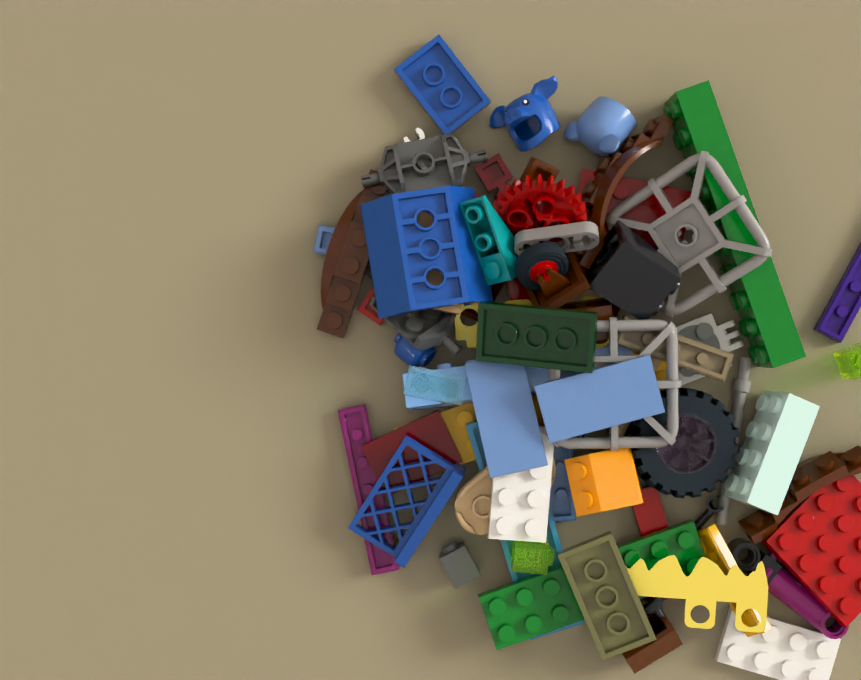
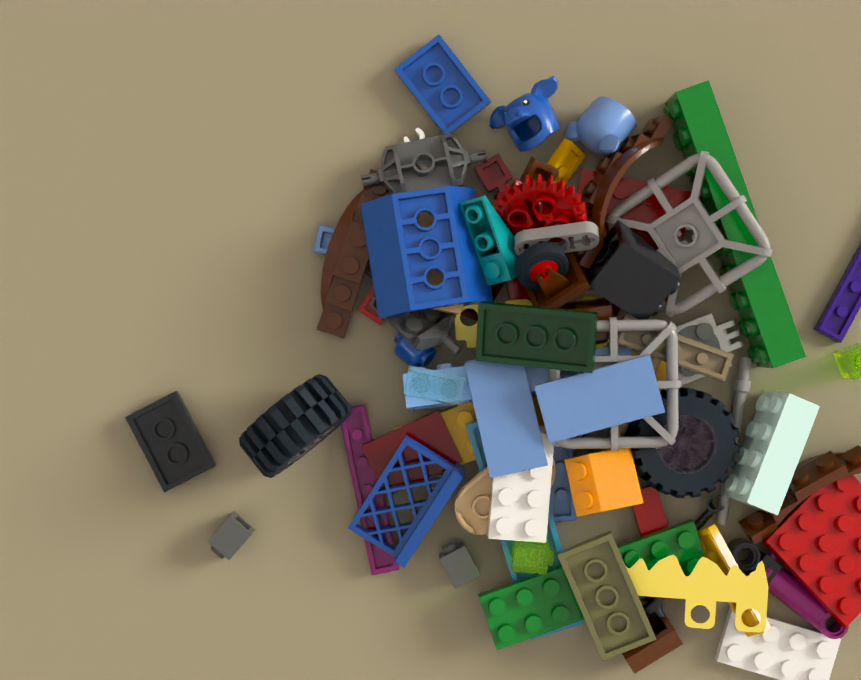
none -> black plate [125,391,216,493]
none -> dark grey brick [208,512,255,560]
none -> black wheel [239,374,352,478]
none -> yellow plate [547,138,586,185]

